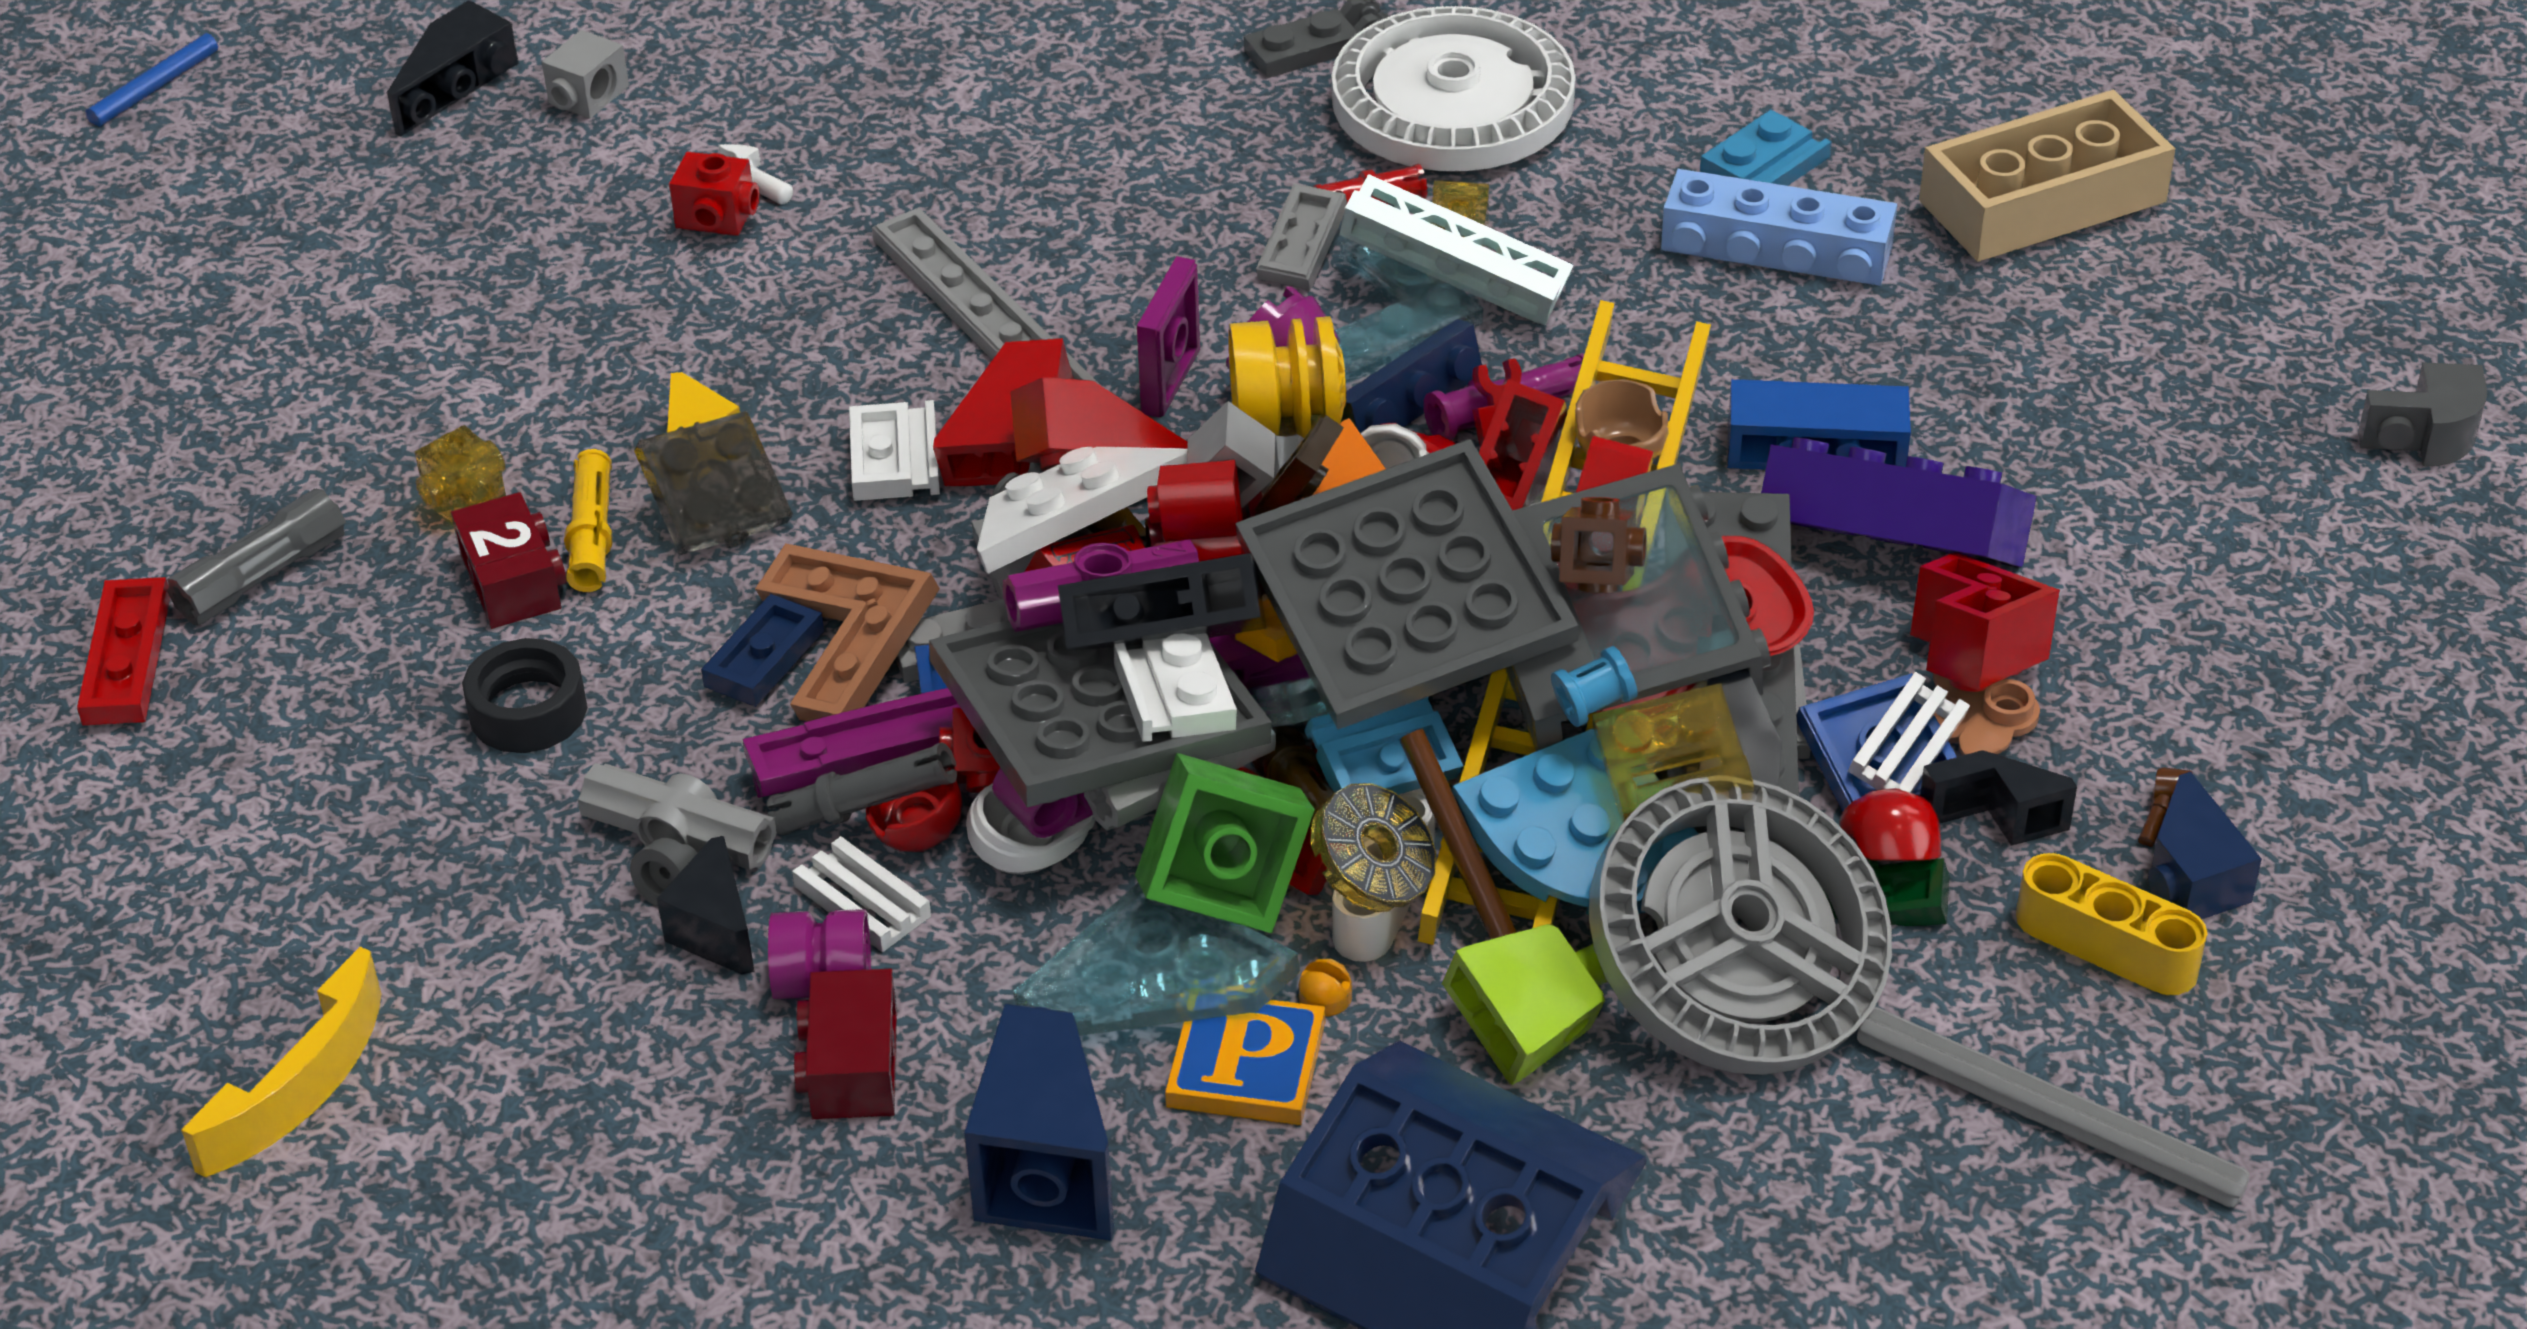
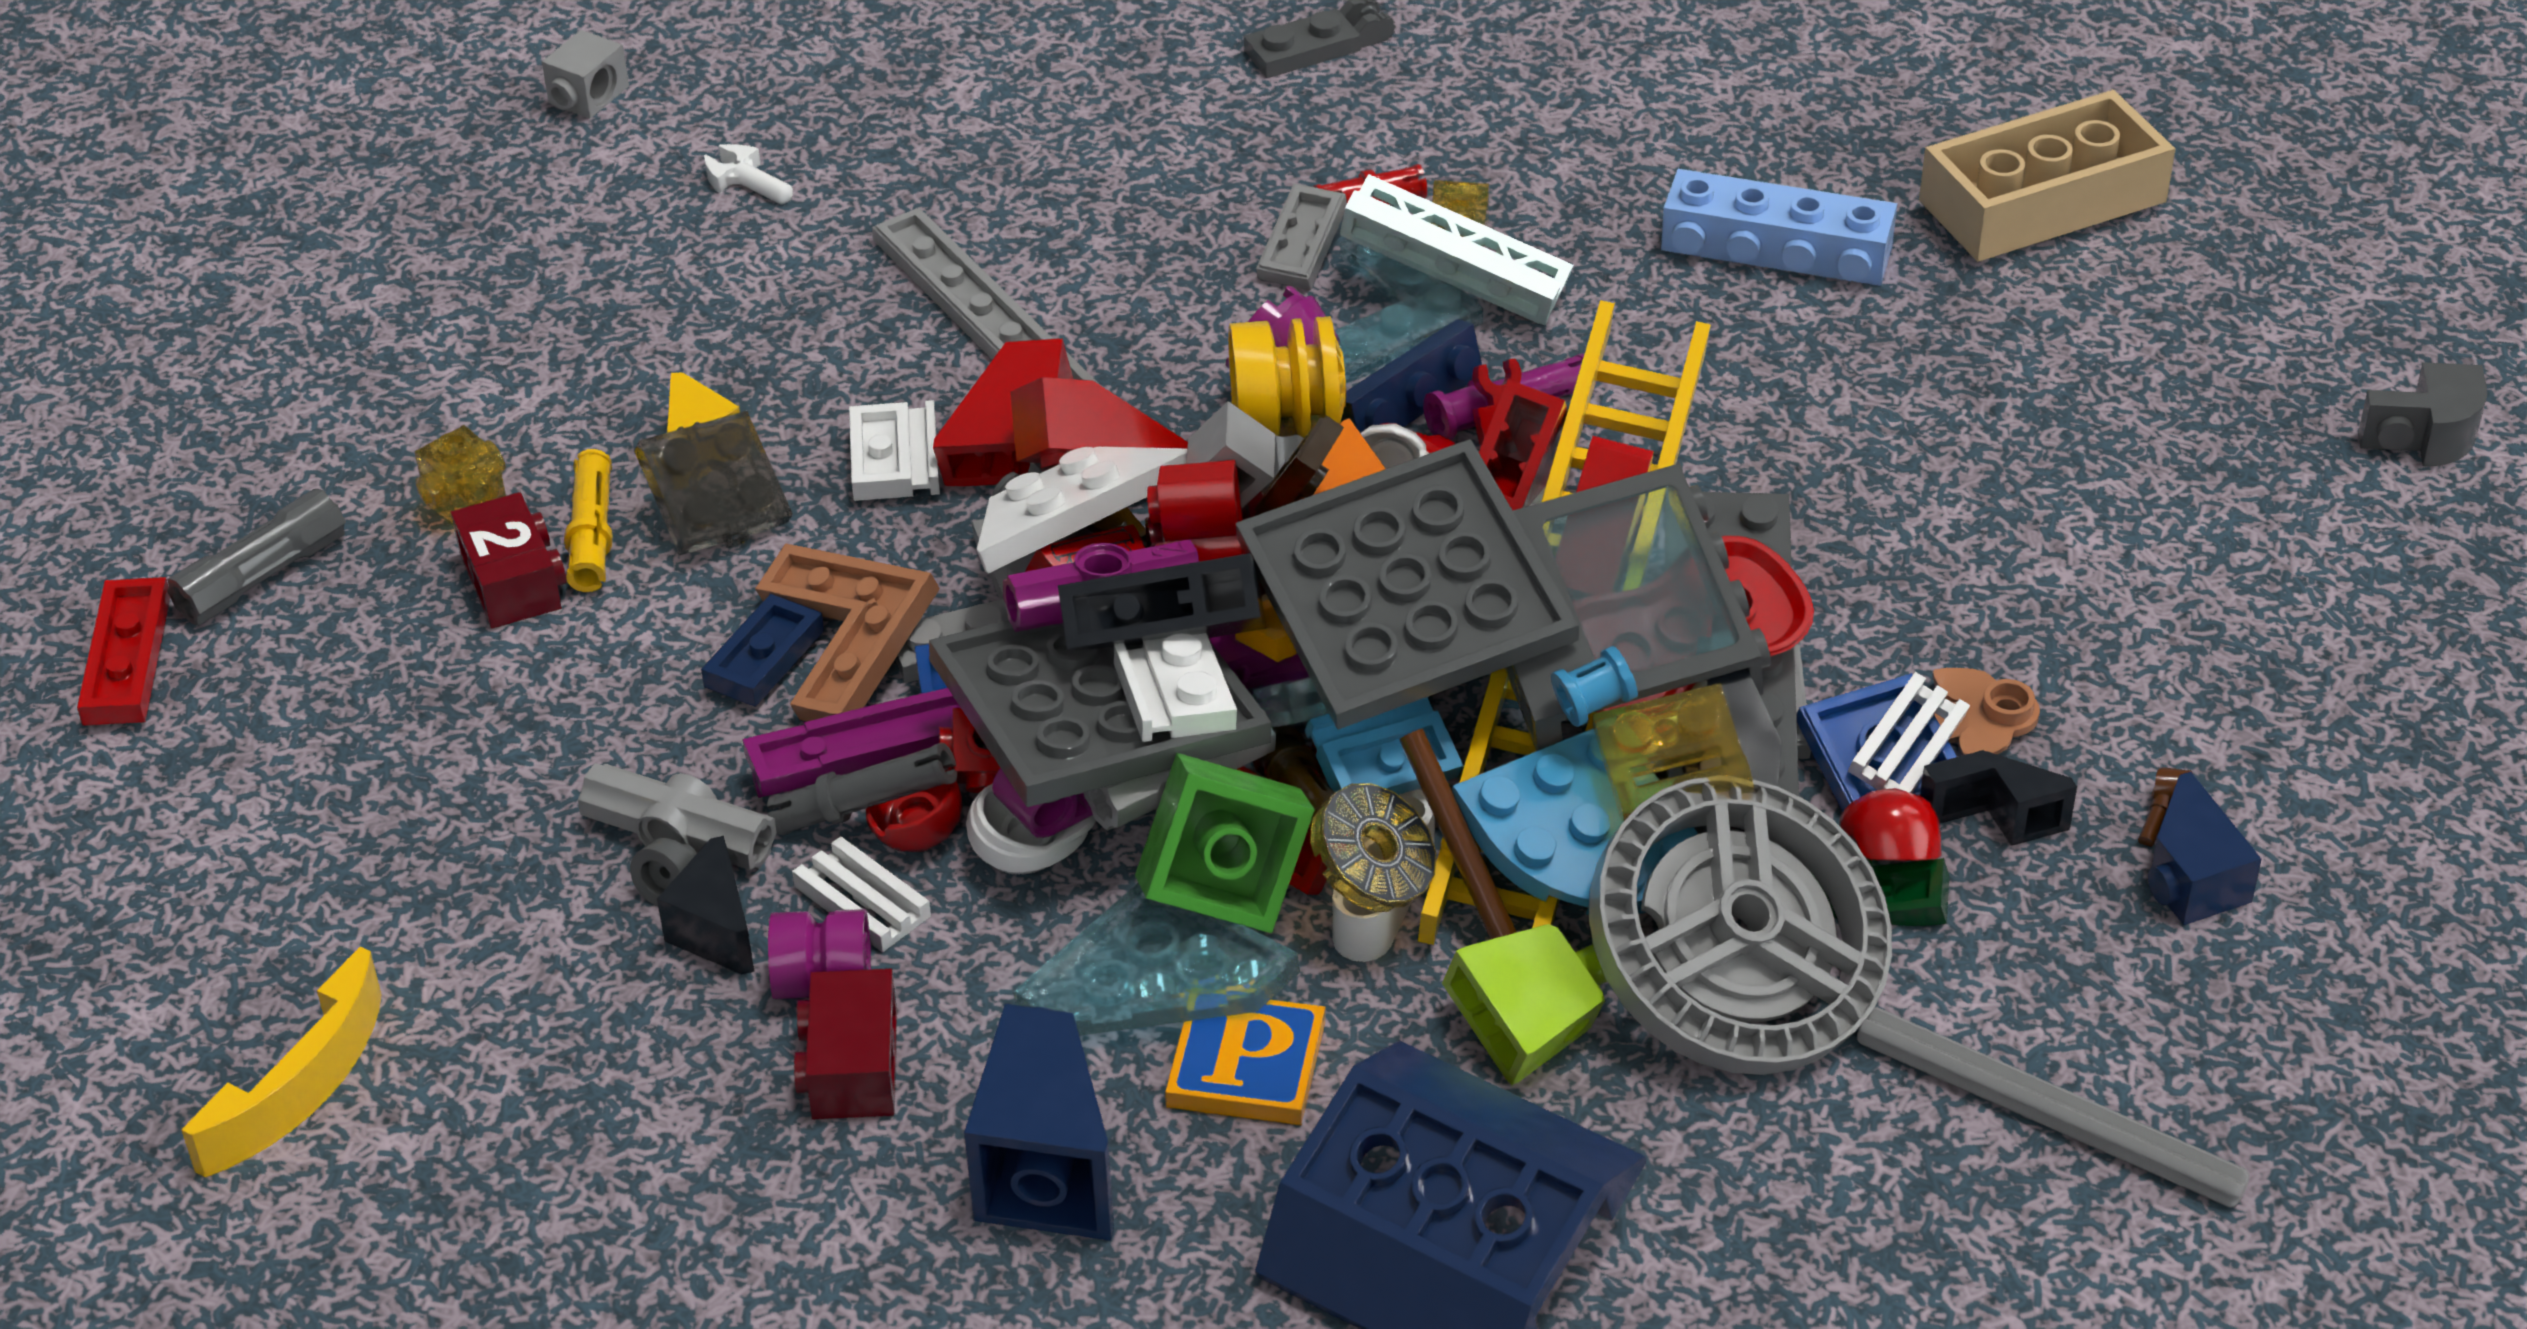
blue bar [85,33,218,127] -> none
black slope [387,0,519,137] -> none
black tyre [462,638,588,753] -> none
red brick [669,151,760,236] -> none
magenta tile [1137,256,1200,418] -> none
light orange hinge [1298,959,1352,1017] -> none
white piece [1332,6,1575,171] -> none
reddish brown brick [1551,497,1647,593] -> none
medium nougat hair [1575,379,1669,460] -> none
dark azure plate [1700,110,1831,186] -> none
blue brick [1727,379,1911,470] -> none
dark purple wedge [1761,437,2037,567] -> none
red brick [1910,552,2060,692] -> none
yellow beam [2016,853,2208,995] -> none

